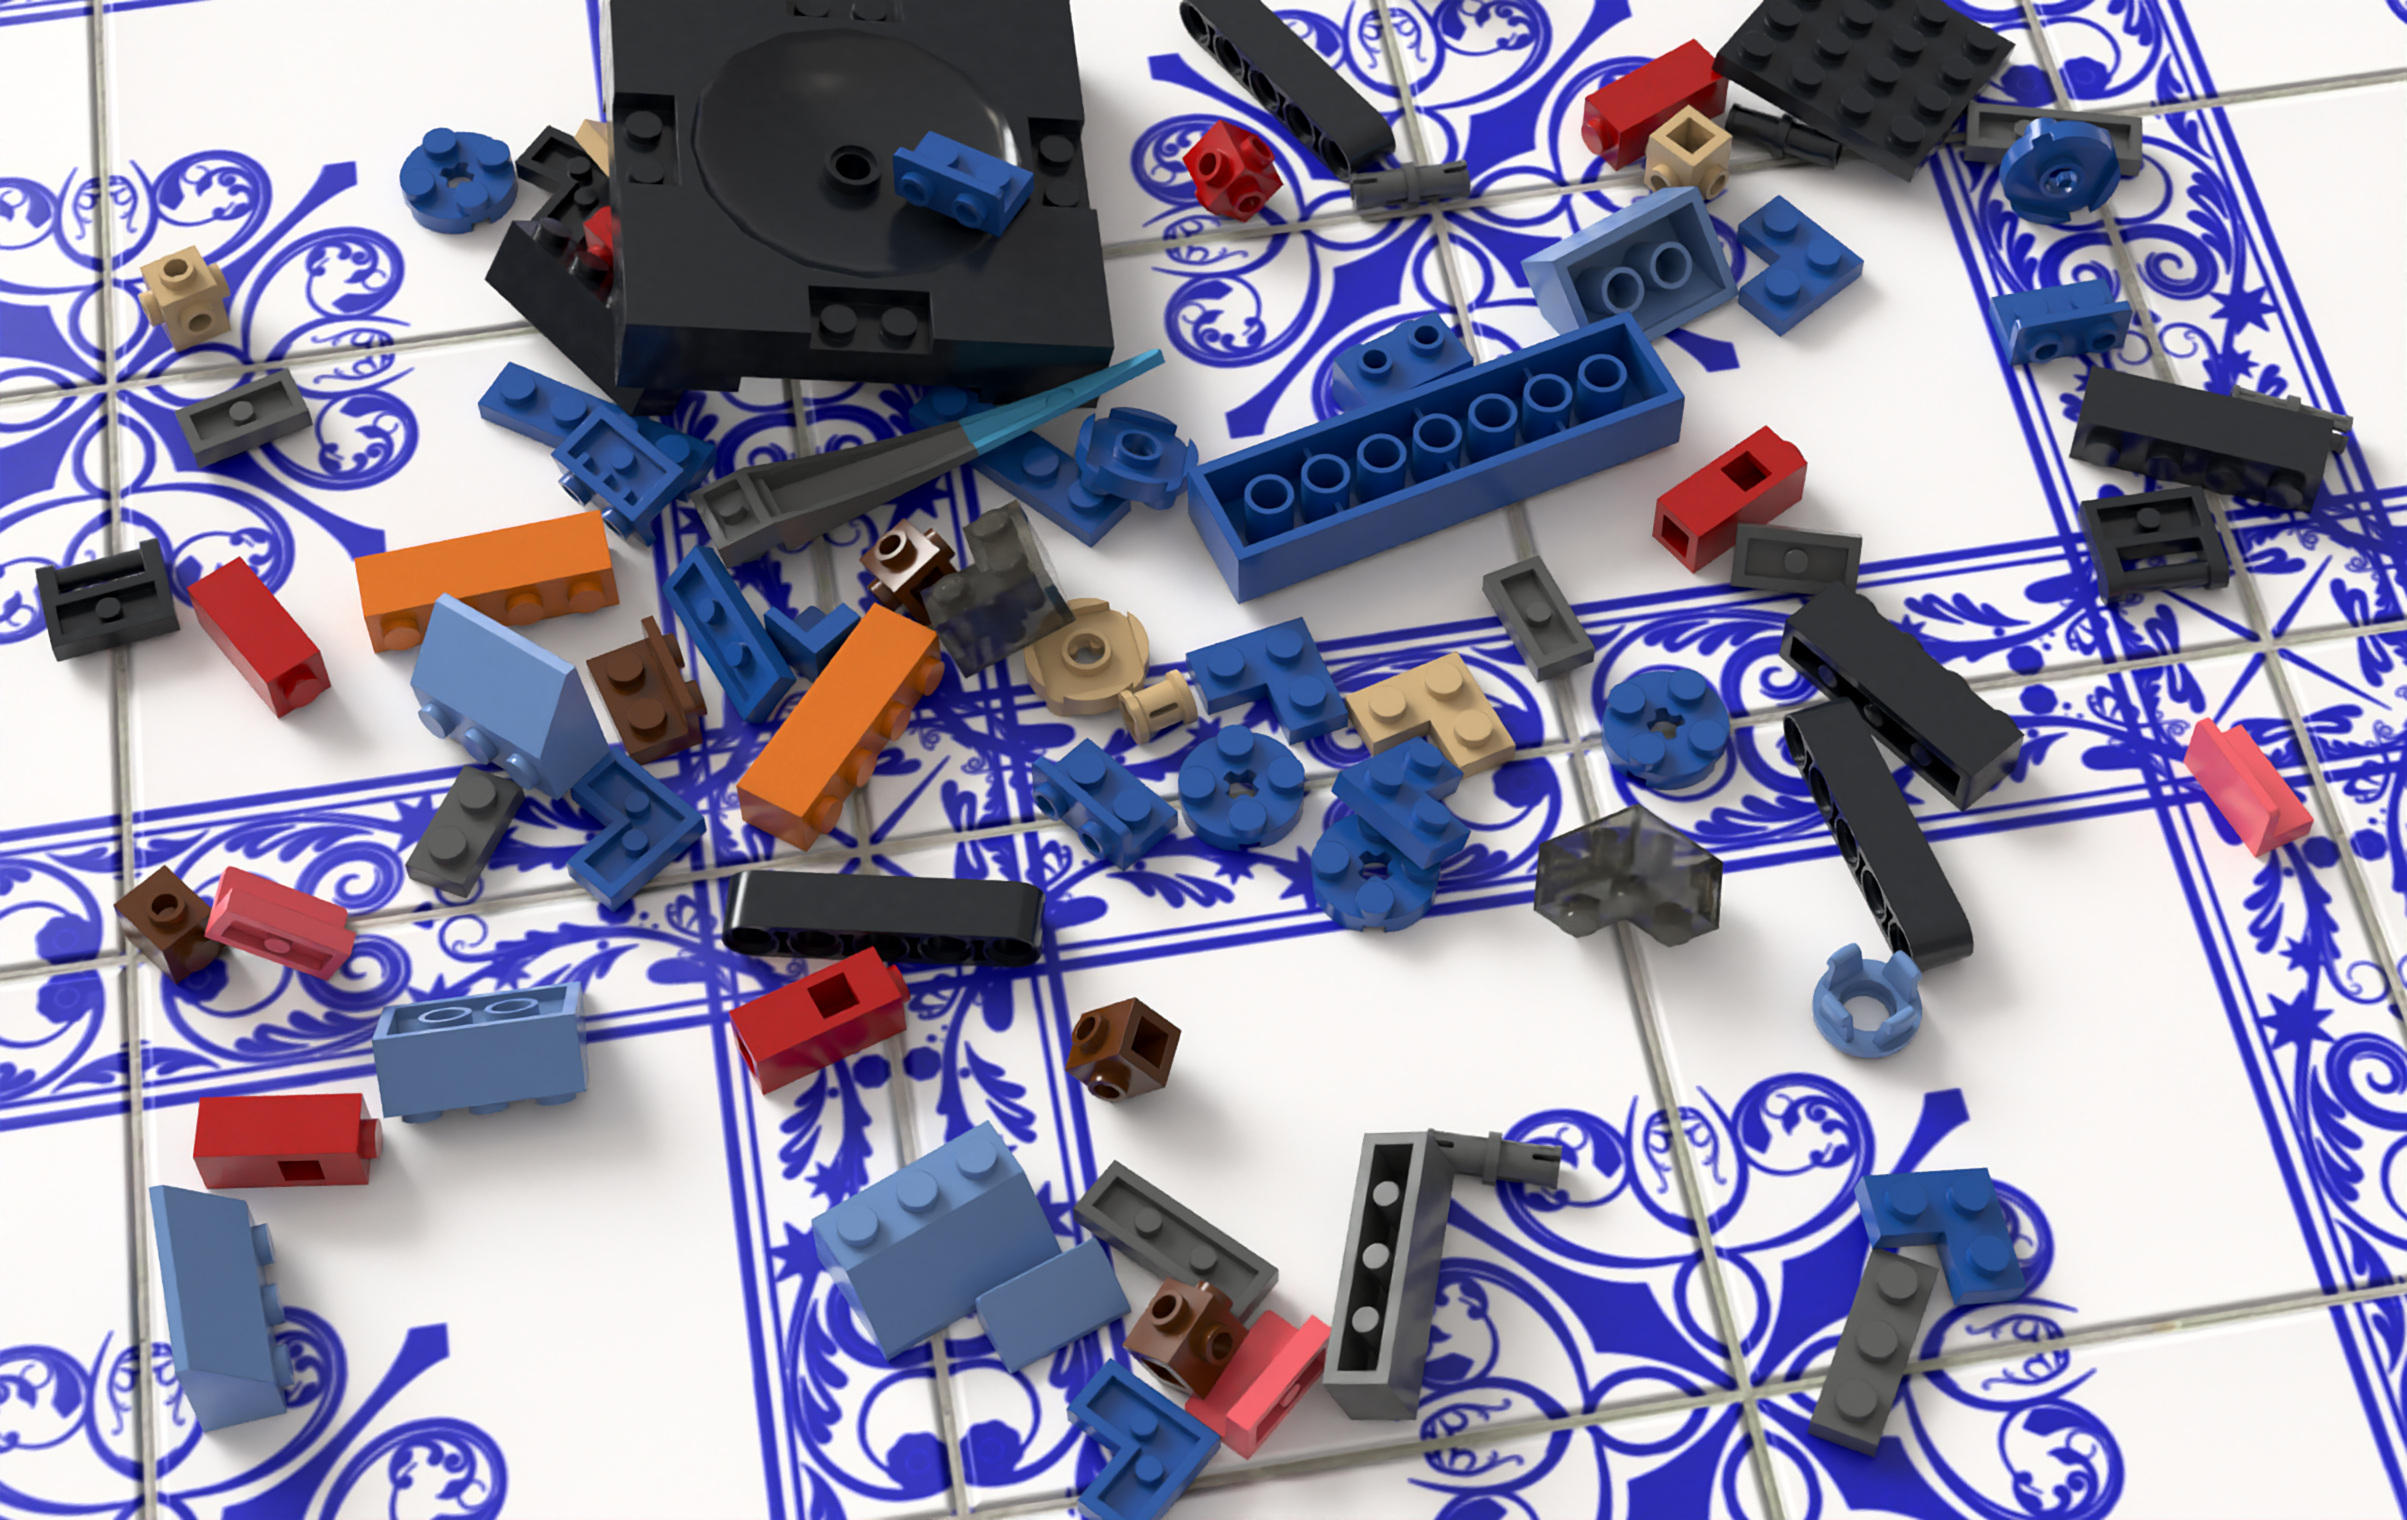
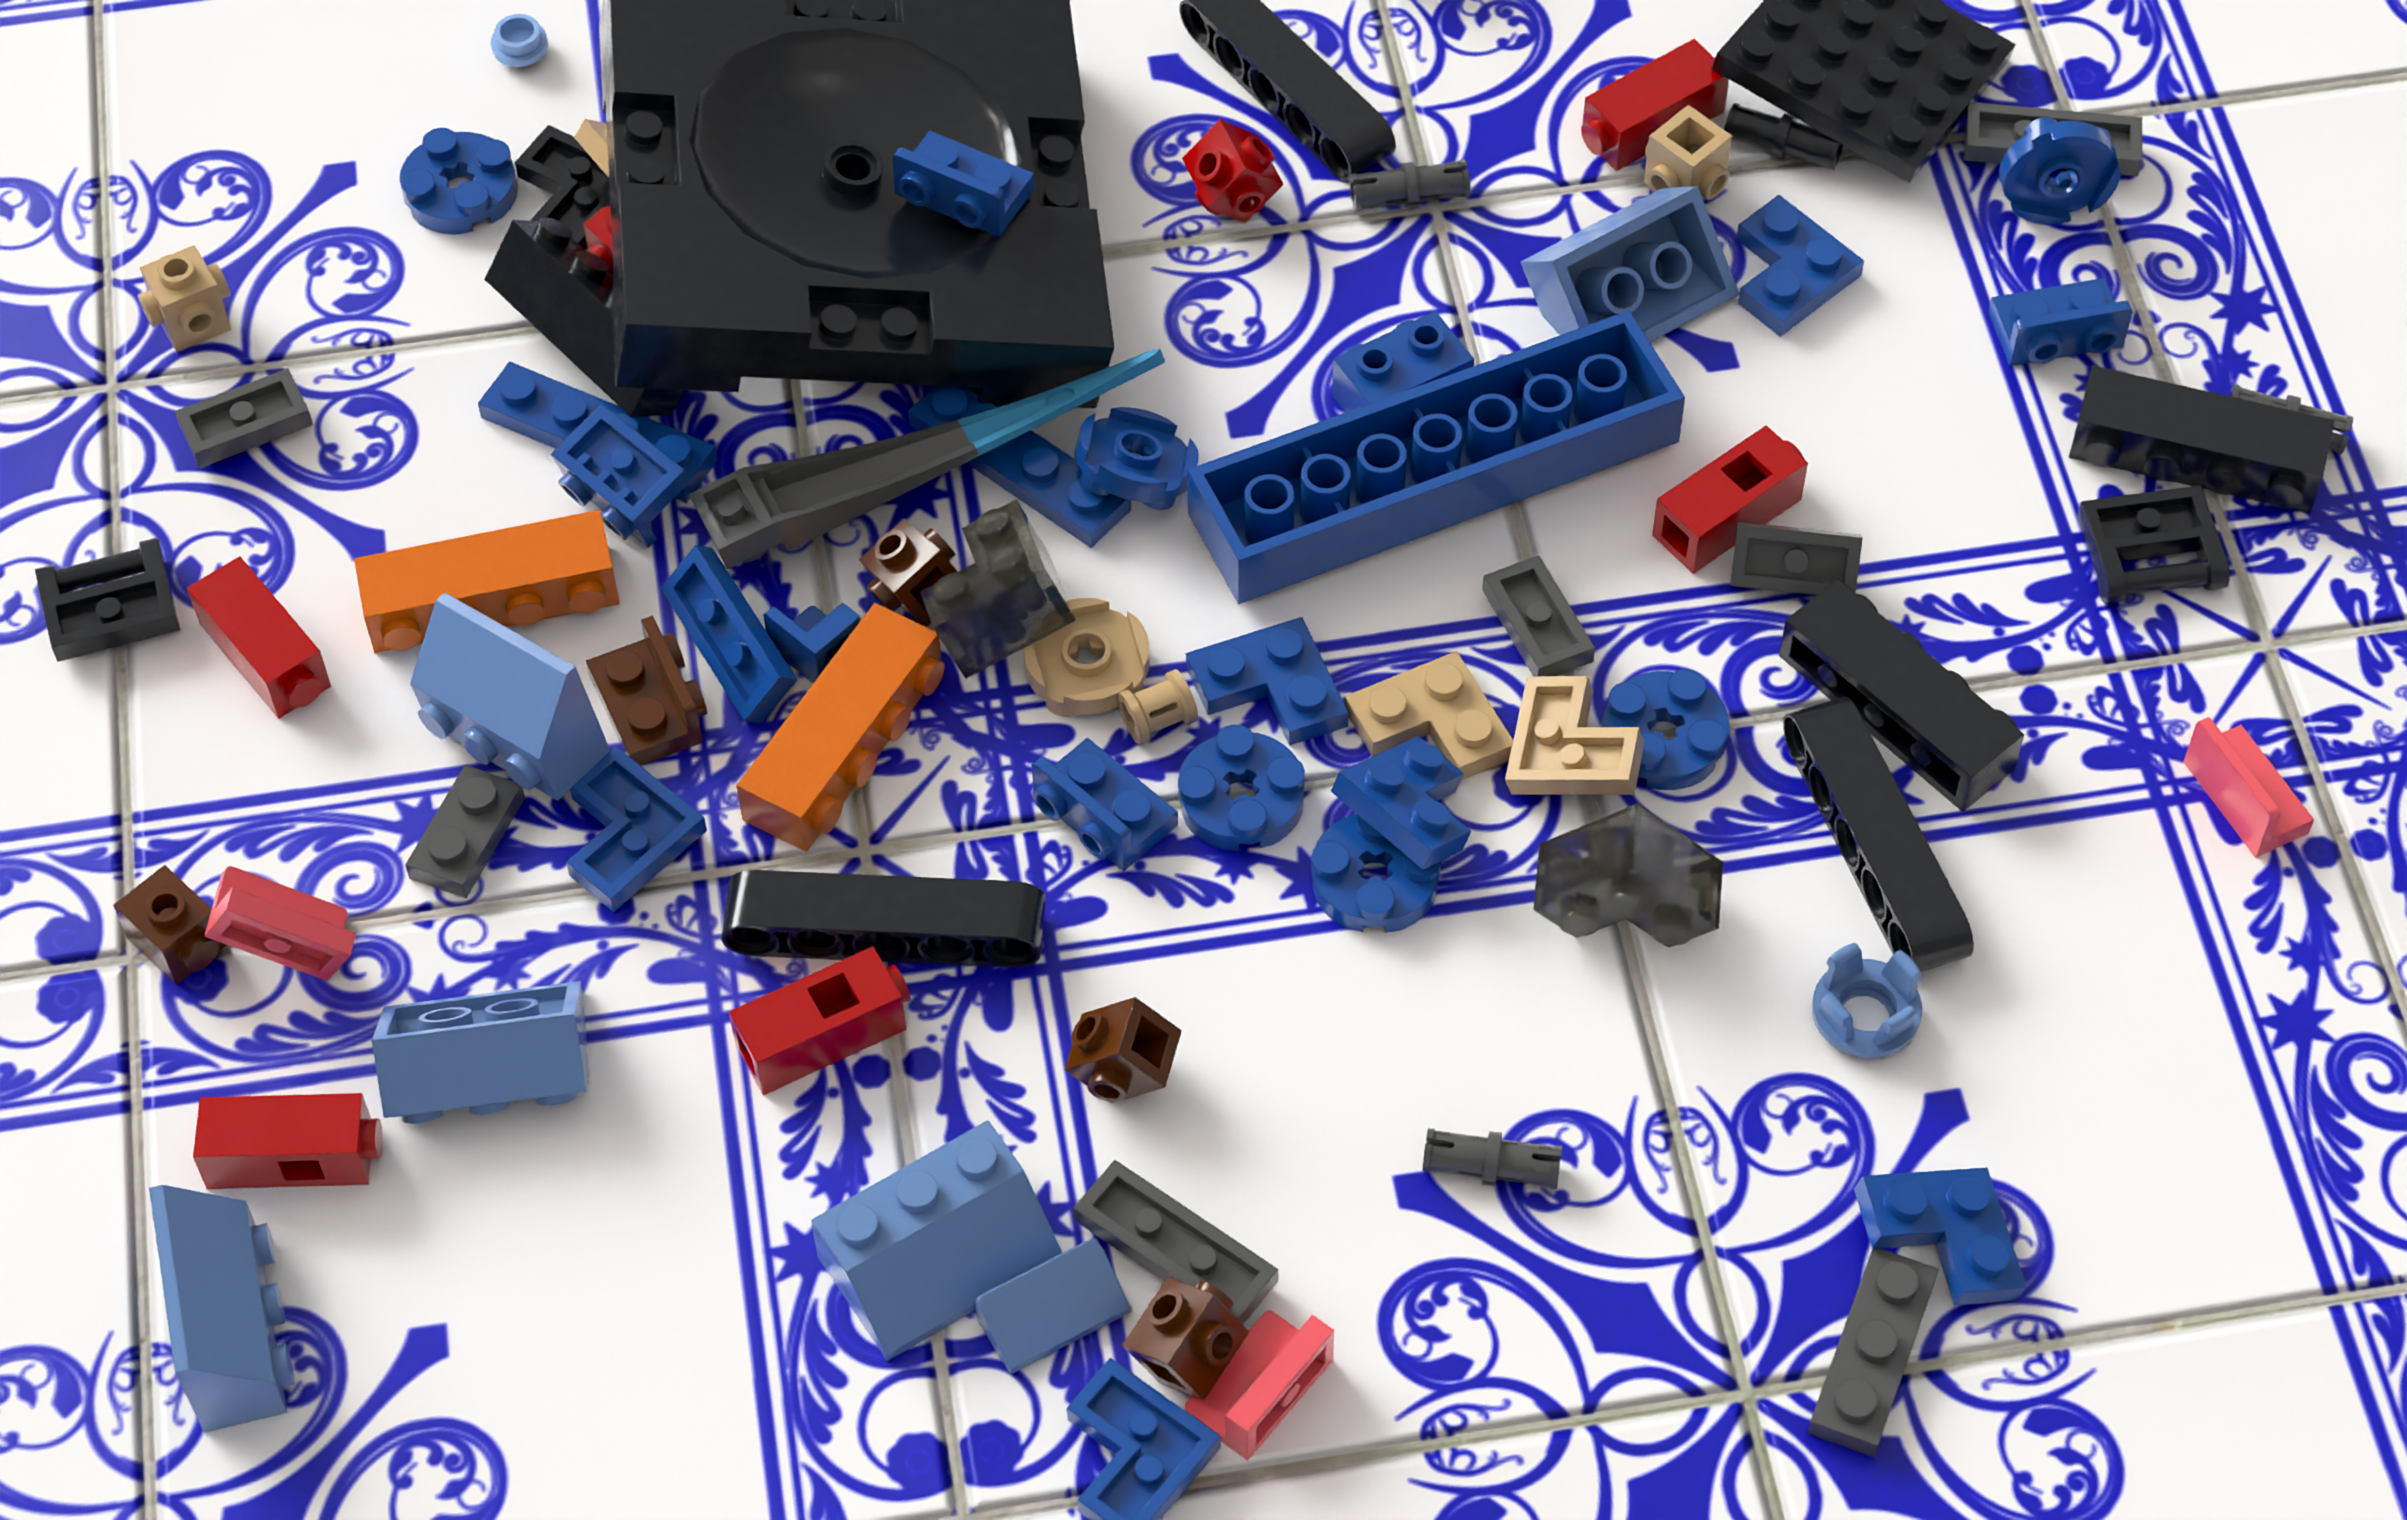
dark grey brick [1322,1131,1455,1420] -> none
none -> light blue plate [491,14,548,67]
none -> tan plate [1505,676,1645,795]

